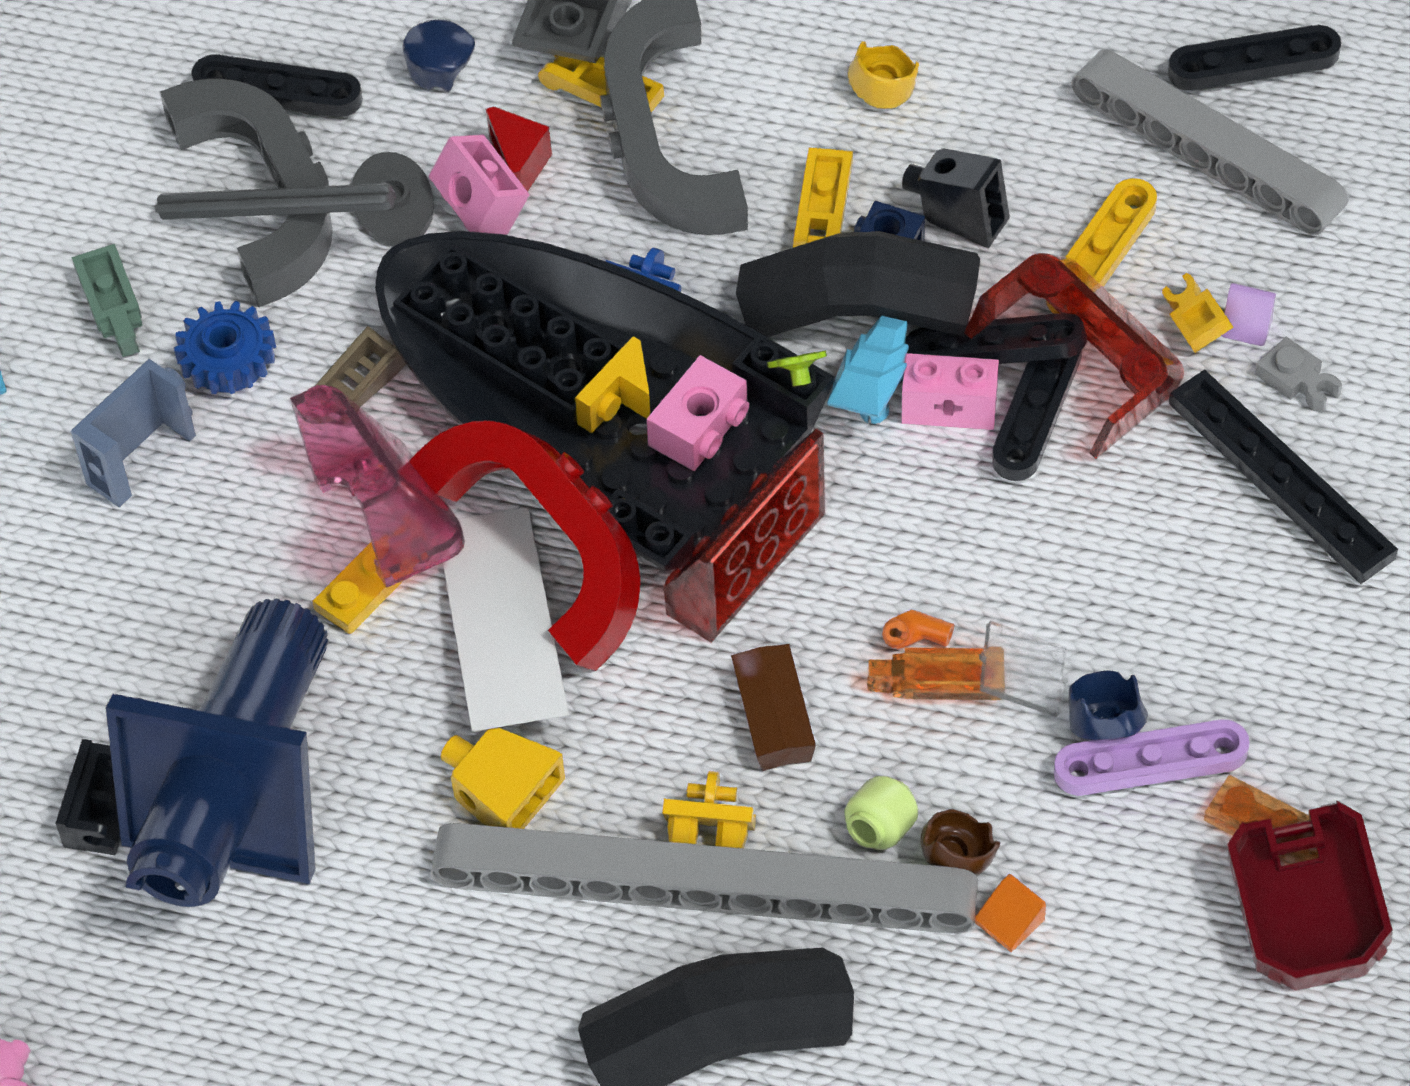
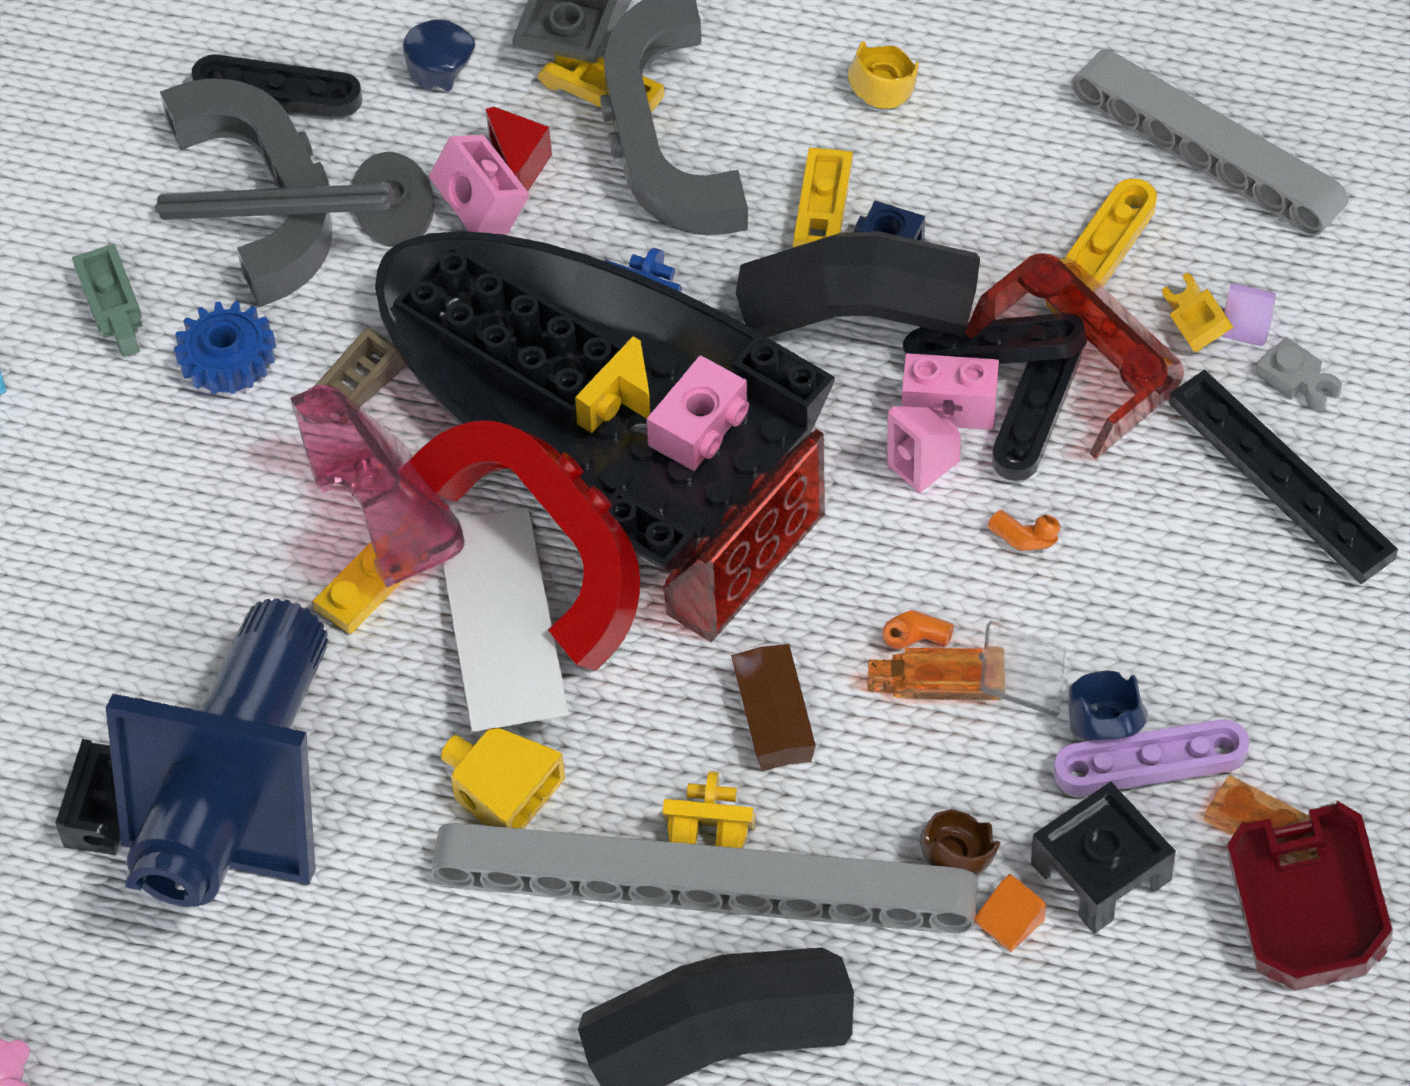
sand blue panel [71,359,196,508] -> none
lime plant [767,350,827,386] -> none
medium azure connector [827,316,909,424] -> none
yellowish green head [844,776,918,850] -> none
black torso [902,148,1010,249] -> none
black plate [1168,25,1341,90] -> none
none -> bright pink slope [887,406,961,493]
none -> orange arm [988,510,1061,551]
none -> black panel [1031,781,1176,934]

